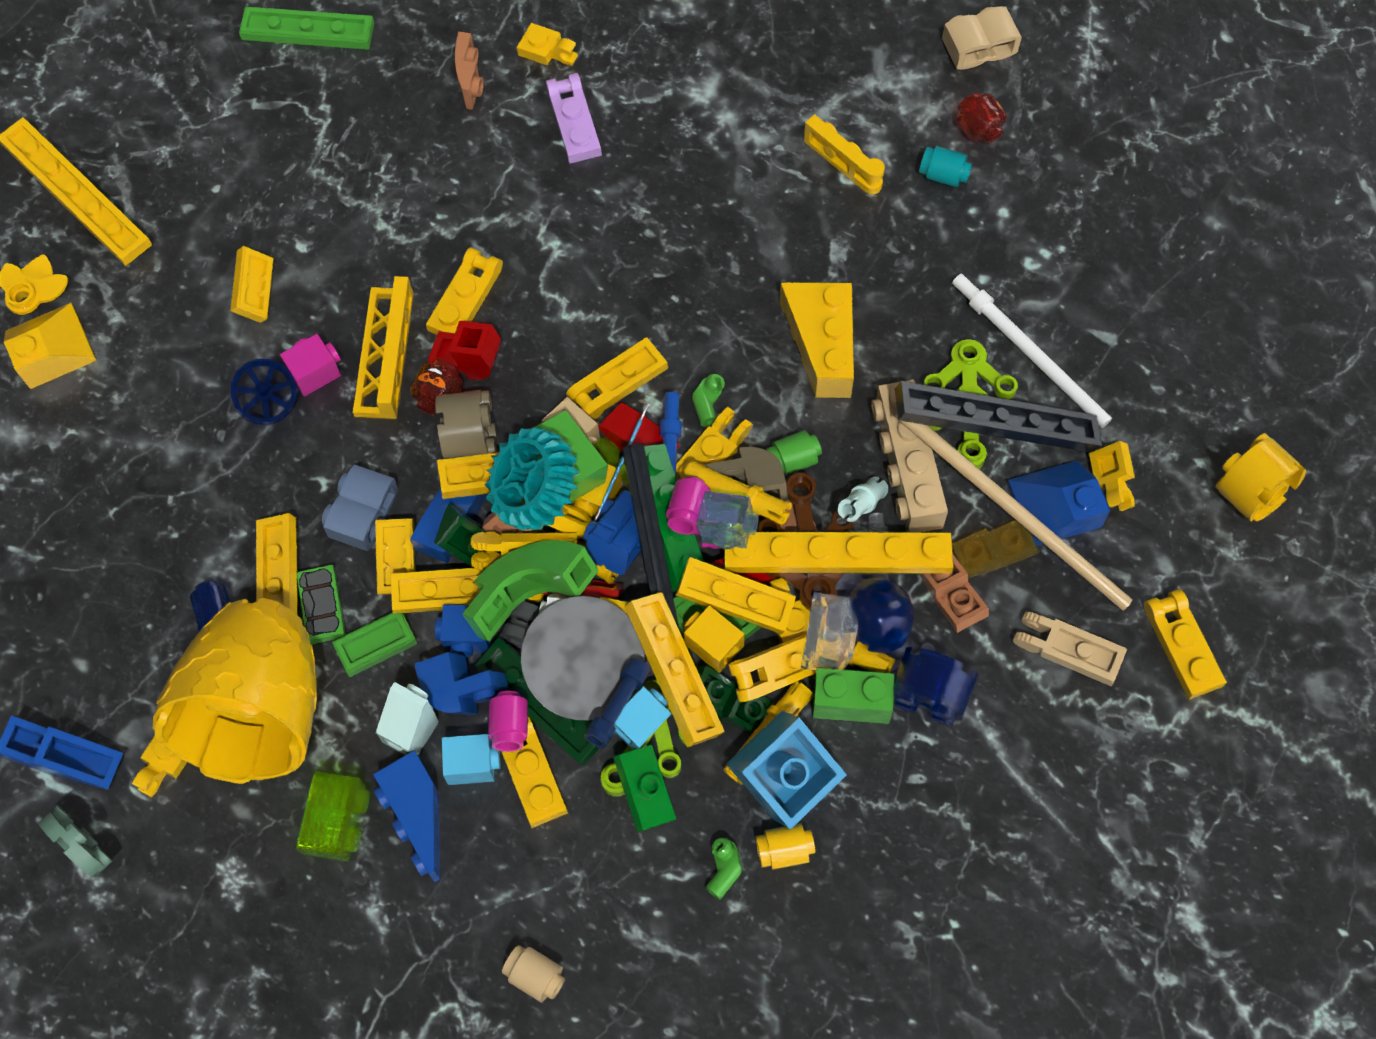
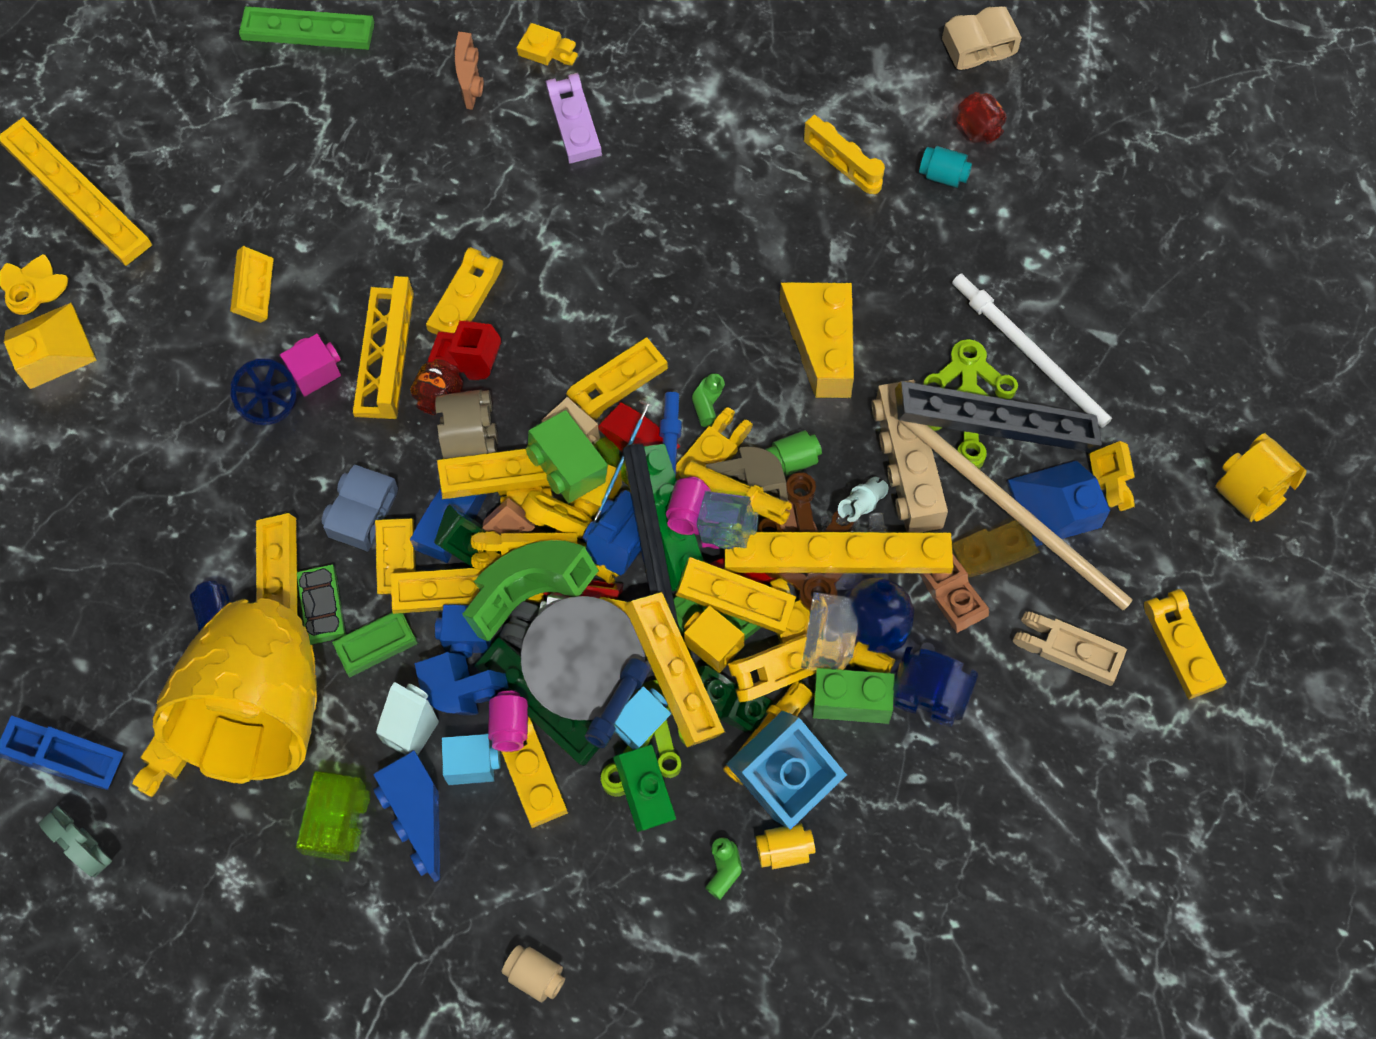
teal gear [484,427,580,530] -> none

